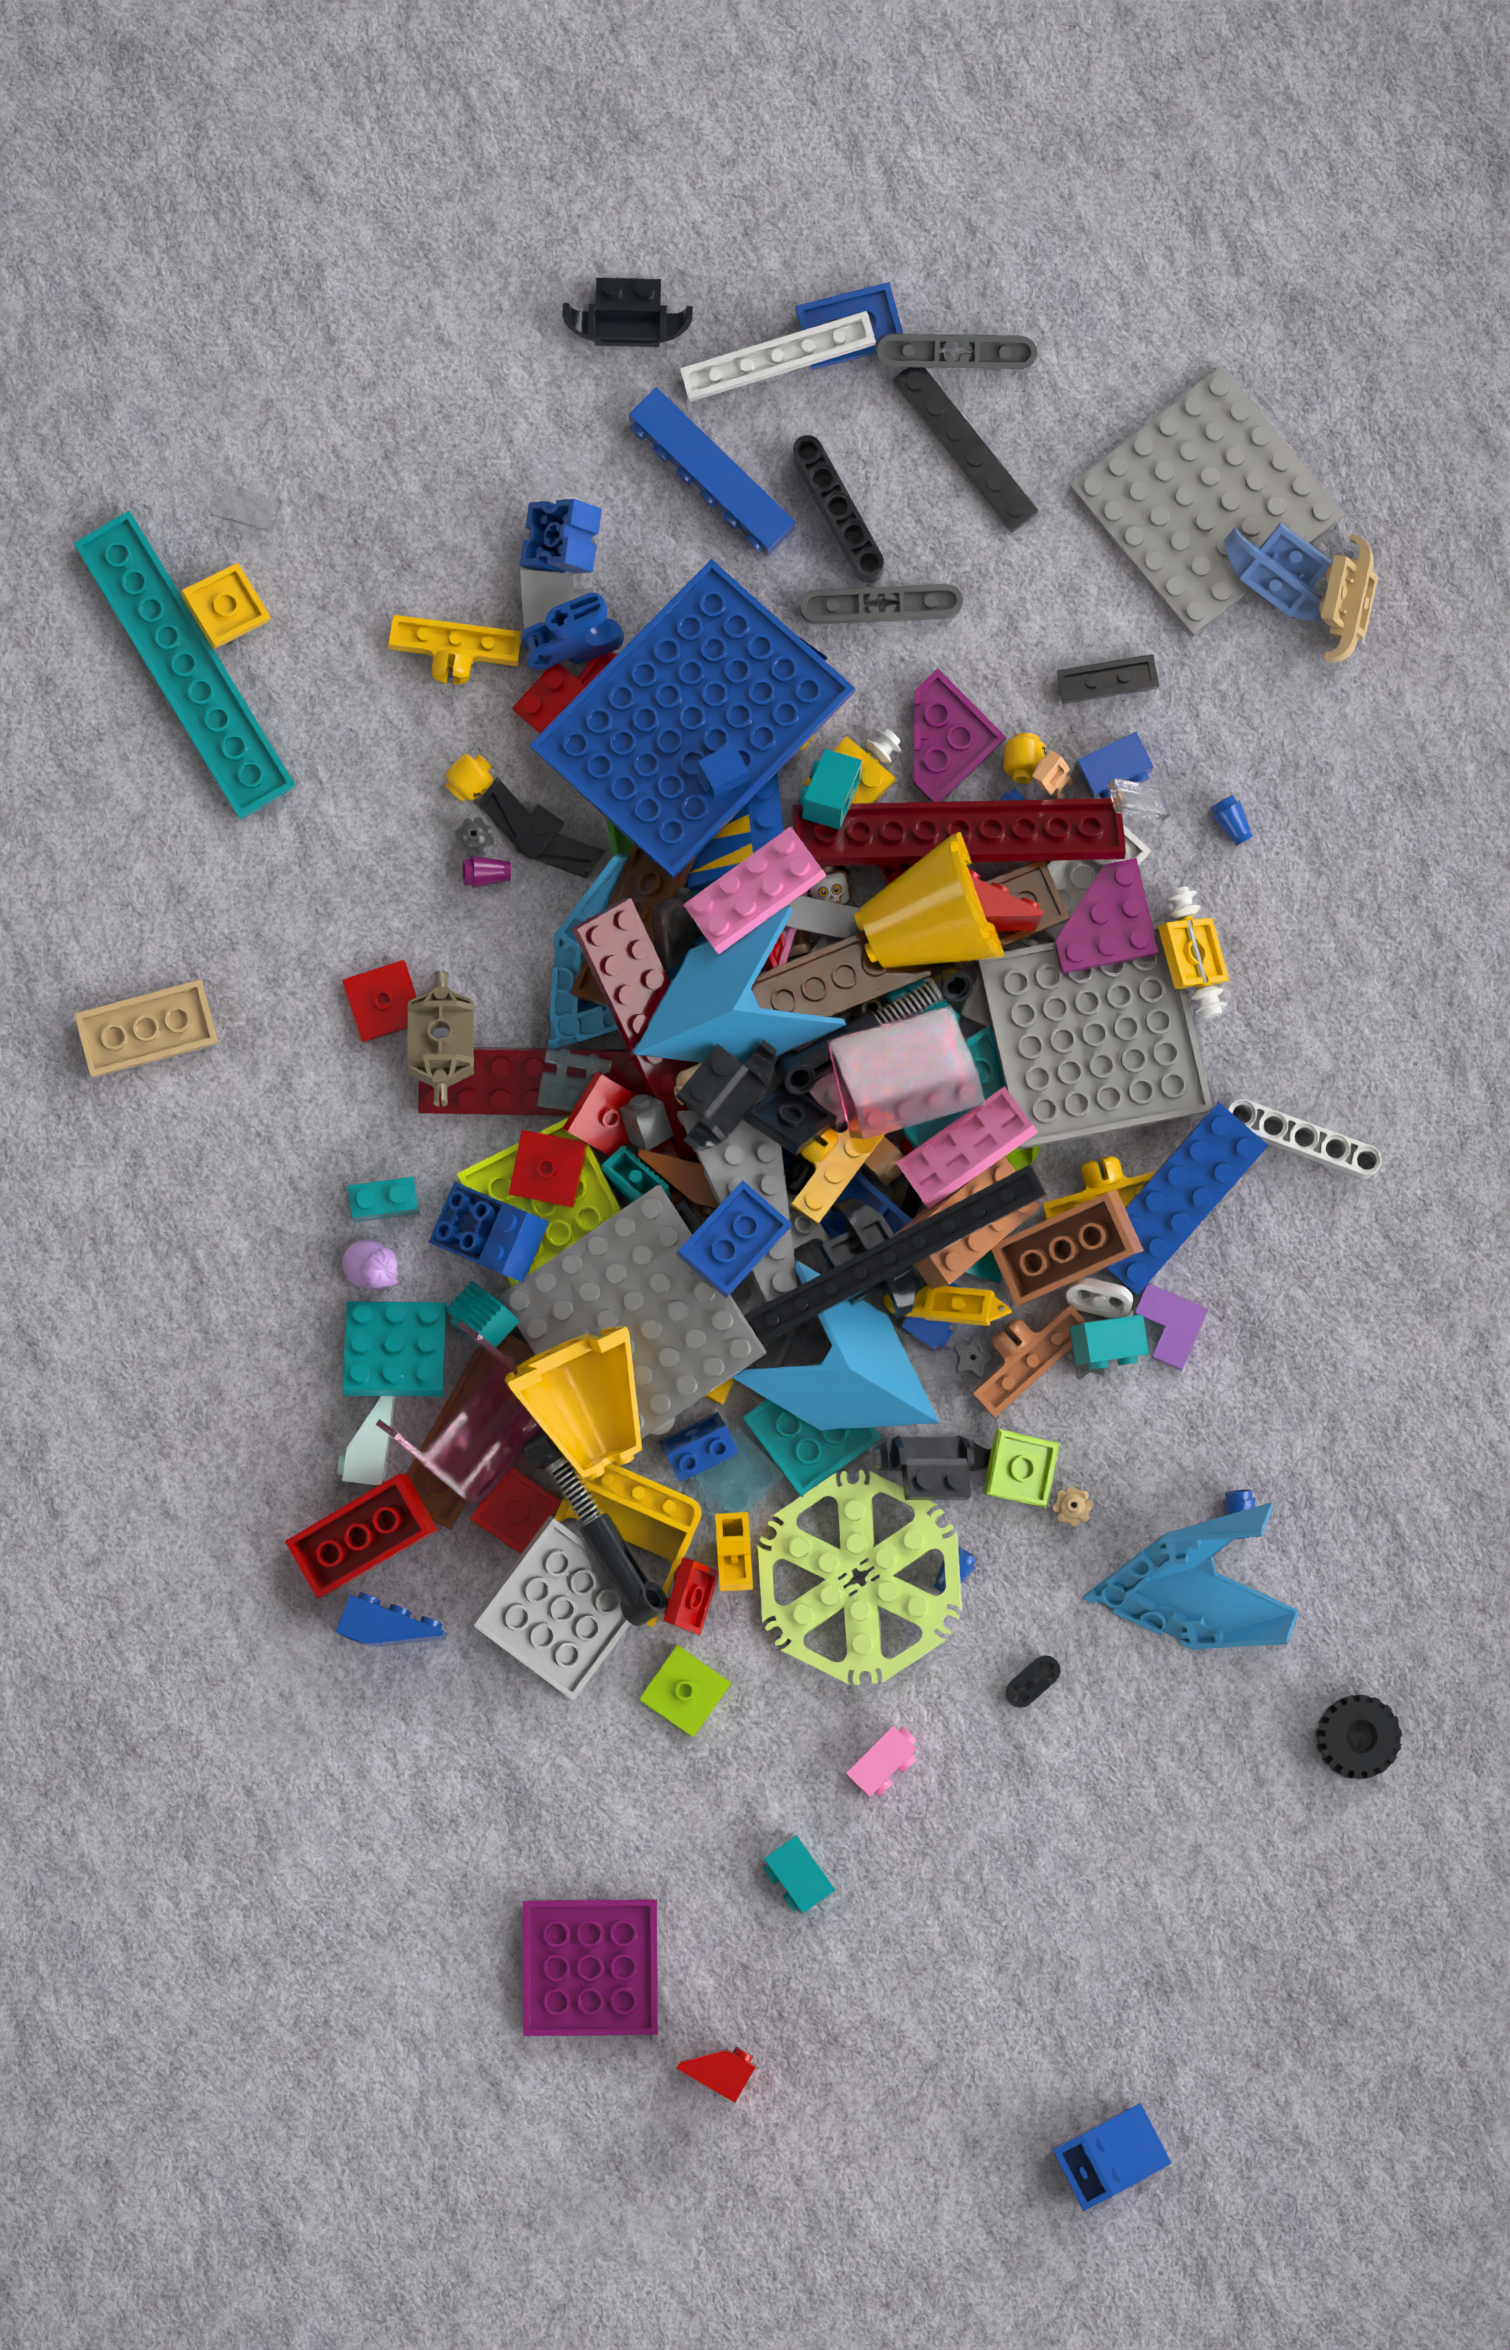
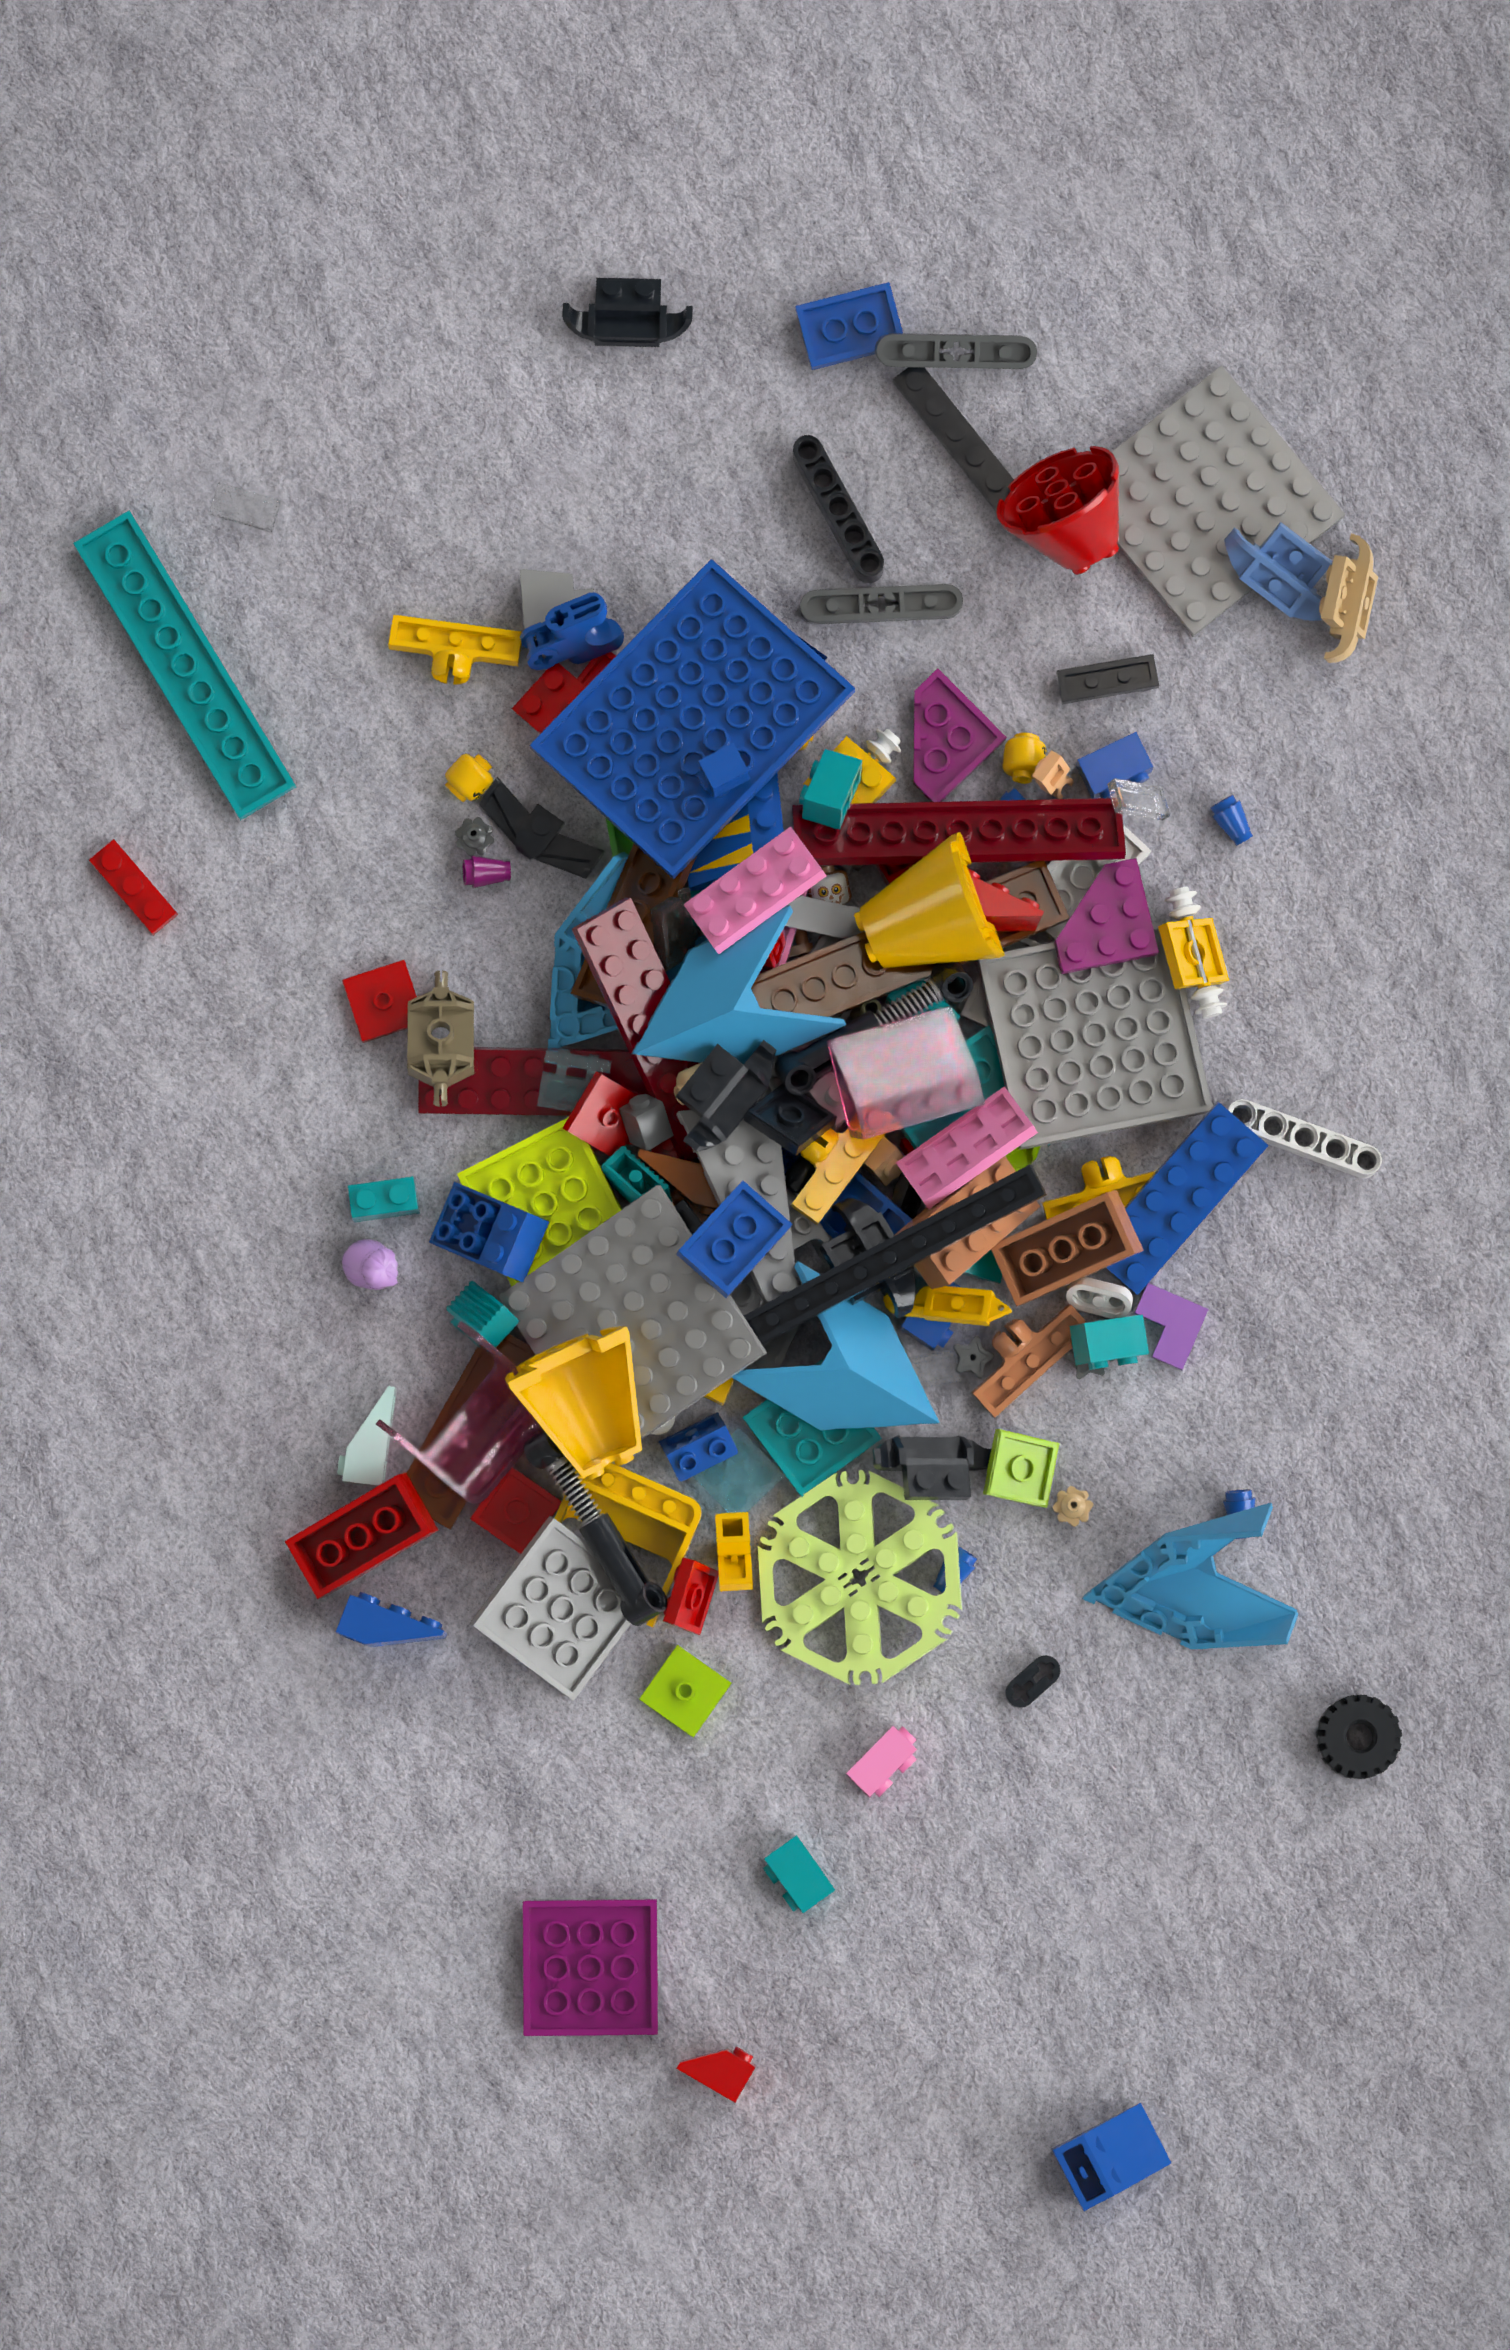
tan plate [74,979,219,1078] -> none
yellow plate [180,563,271,650] -> none
teal plate [343,1301,446,1397] -> none
red plate [509,1130,588,1208] -> none
blue brick [519,499,602,574] -> none
blue brick [629,387,796,556] -> none
white plate [680,311,877,402] -> none
none -> red plate [89,839,178,936]
none -> red cone [996,446,1119,575]

